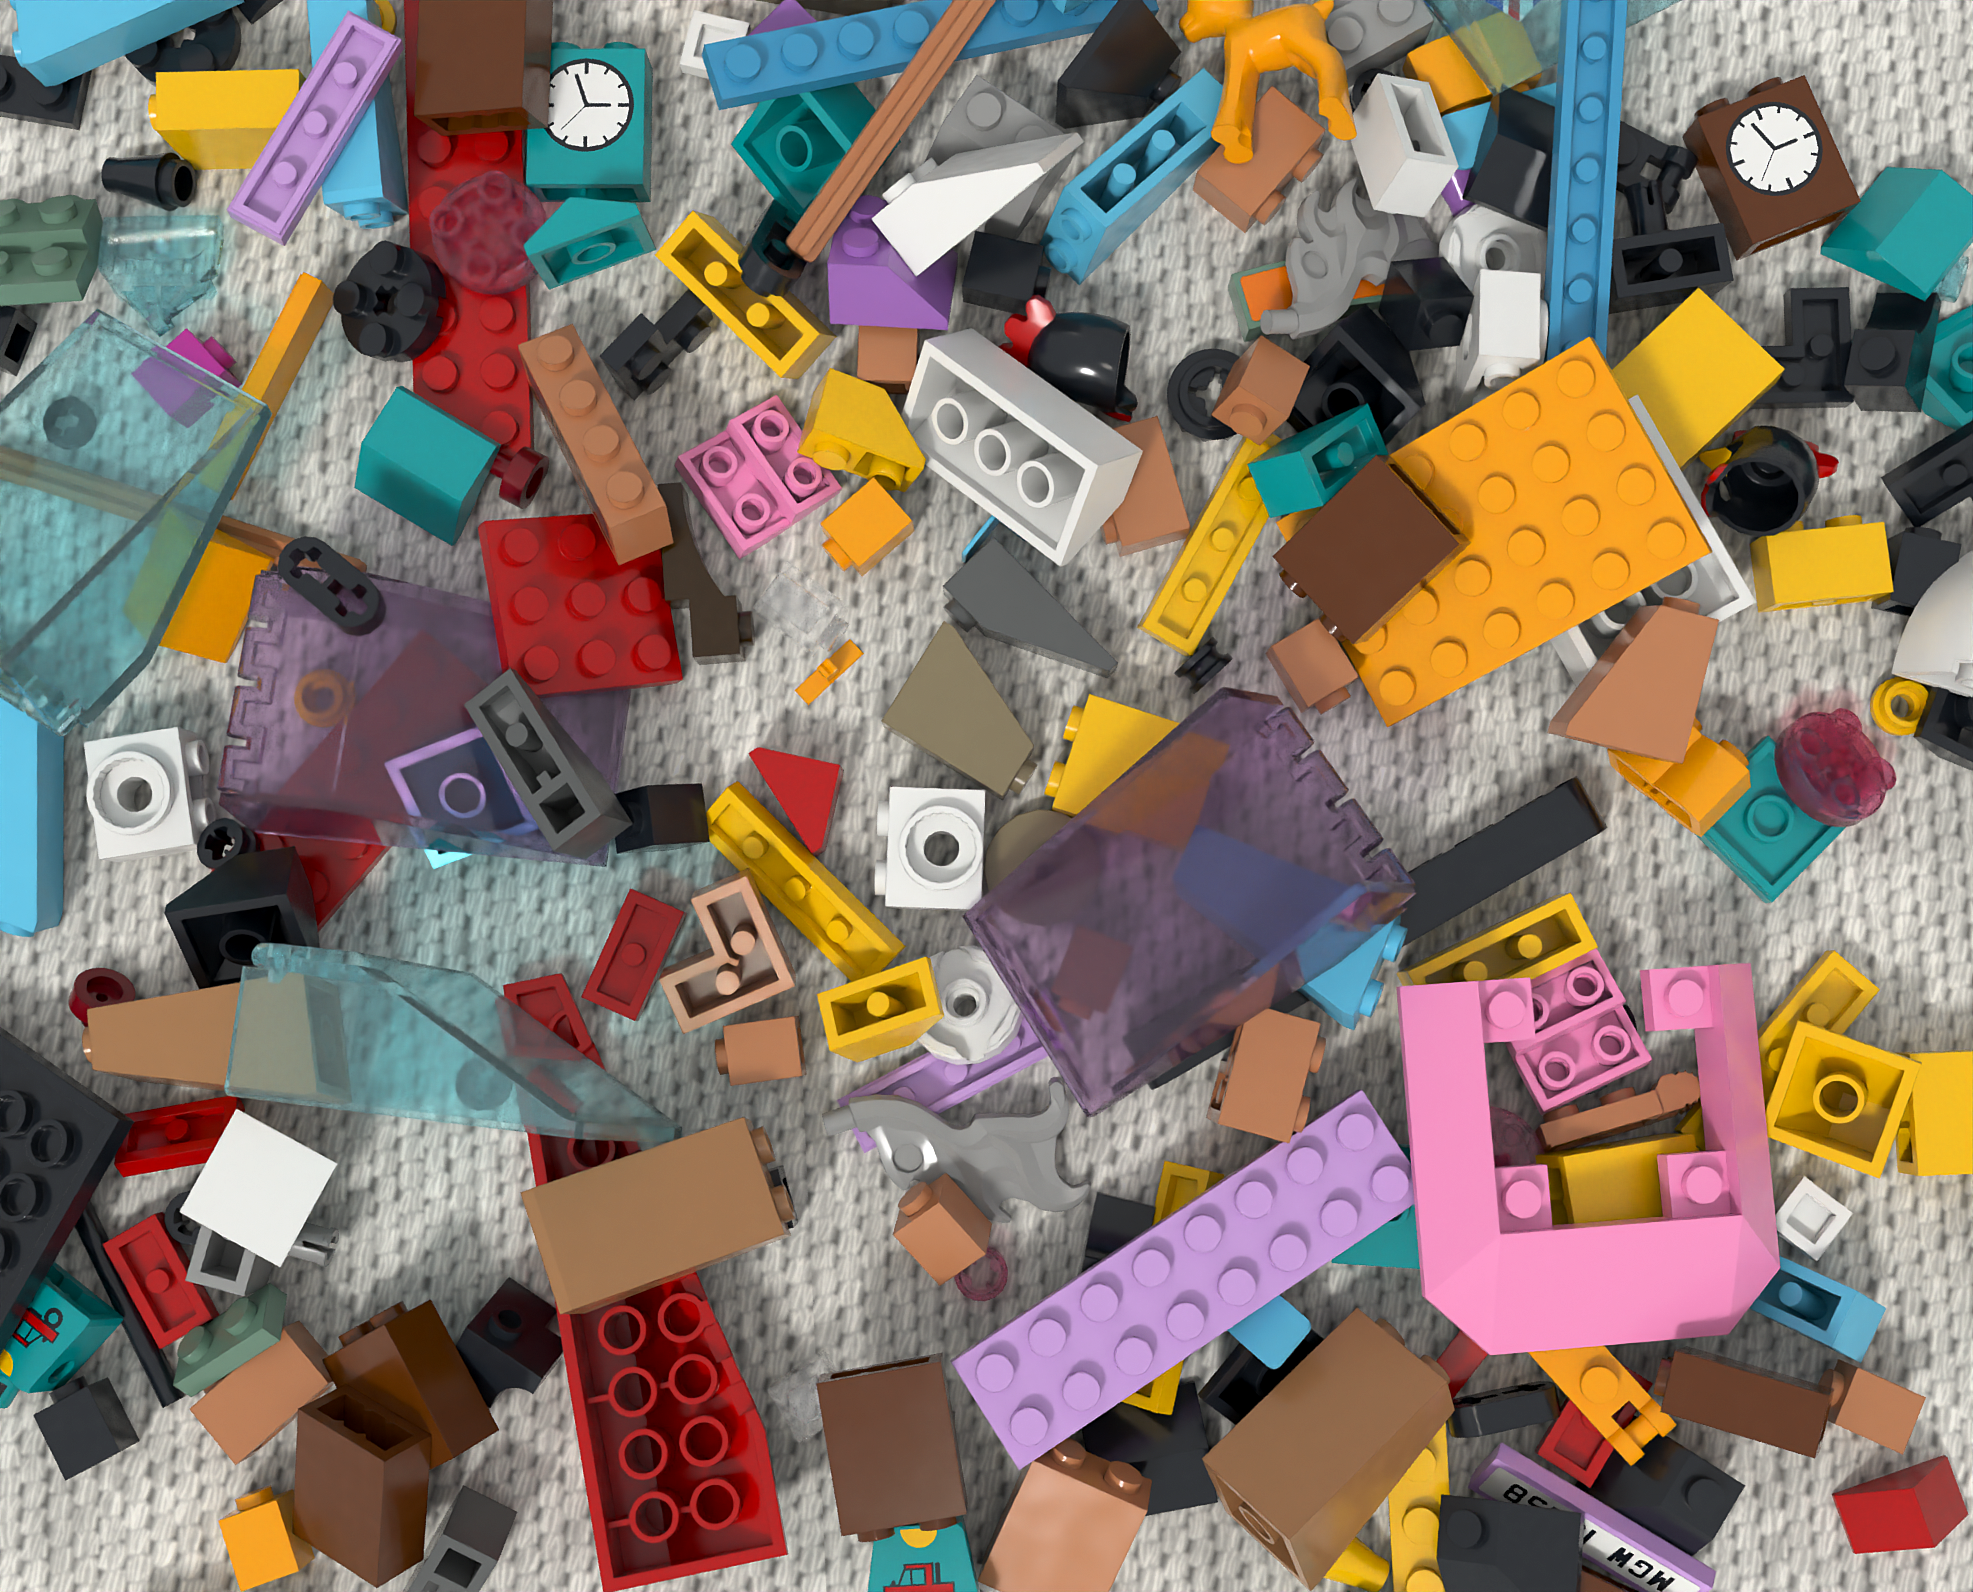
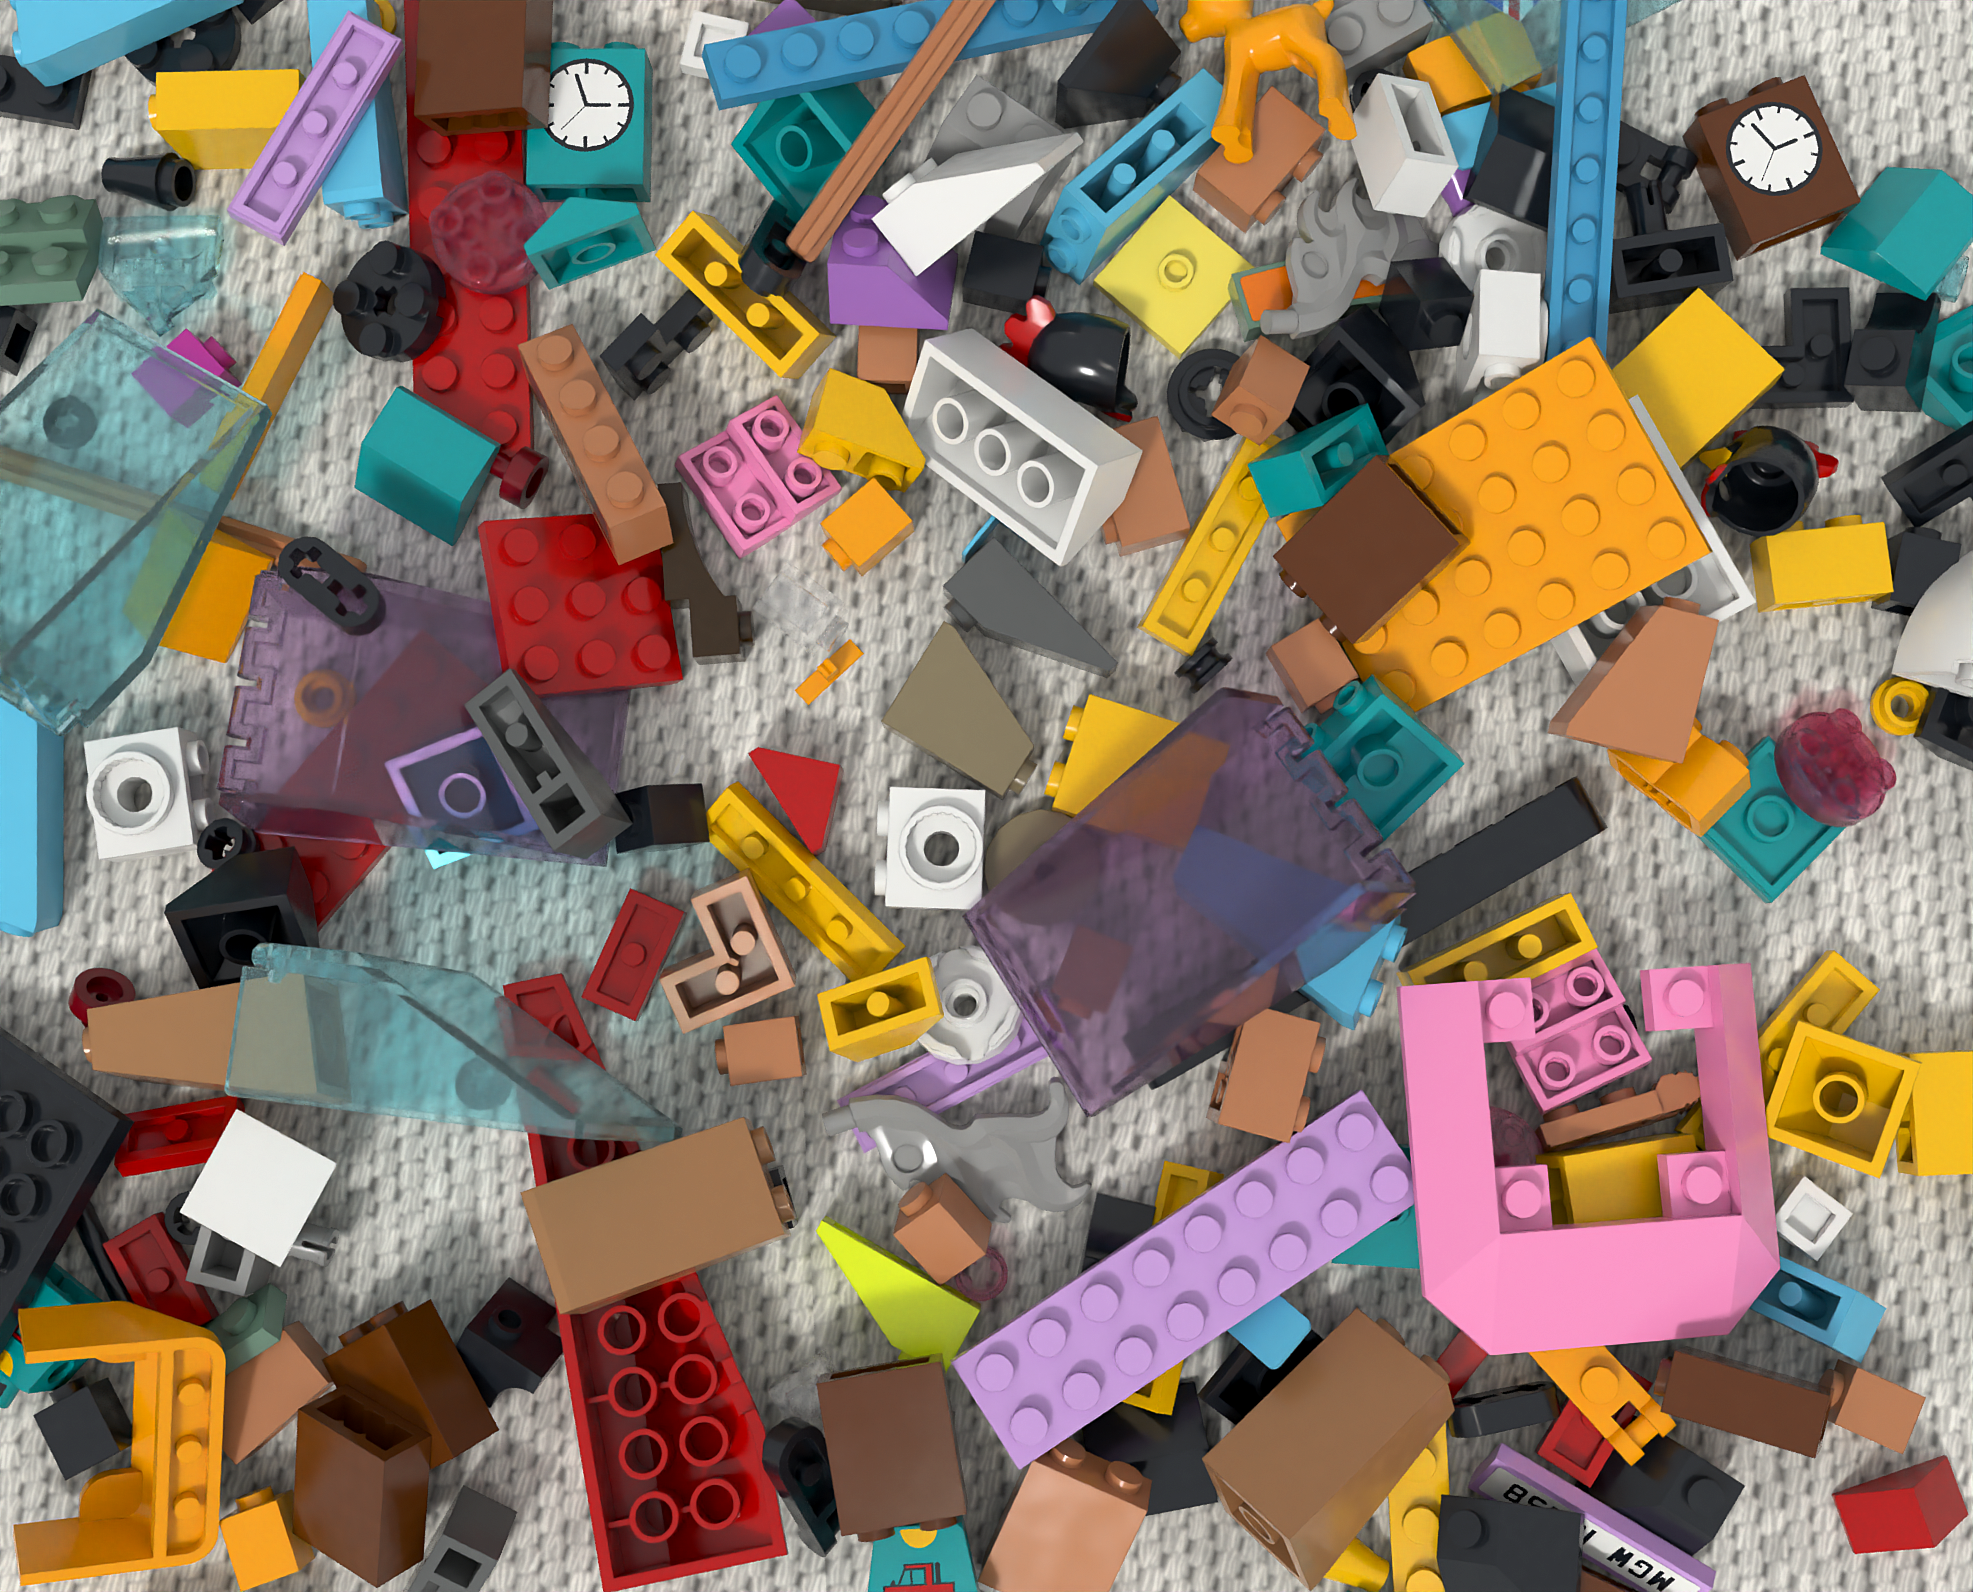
none -> light orange windscreen [13,1301,226,1586]
none -> black plate [762,1417,840,1557]
none -> neon yellow slope [816,1216,981,1372]
none -> light yellow plate [1093,195,1255,359]
none -> teal plate [1288,674,1464,846]

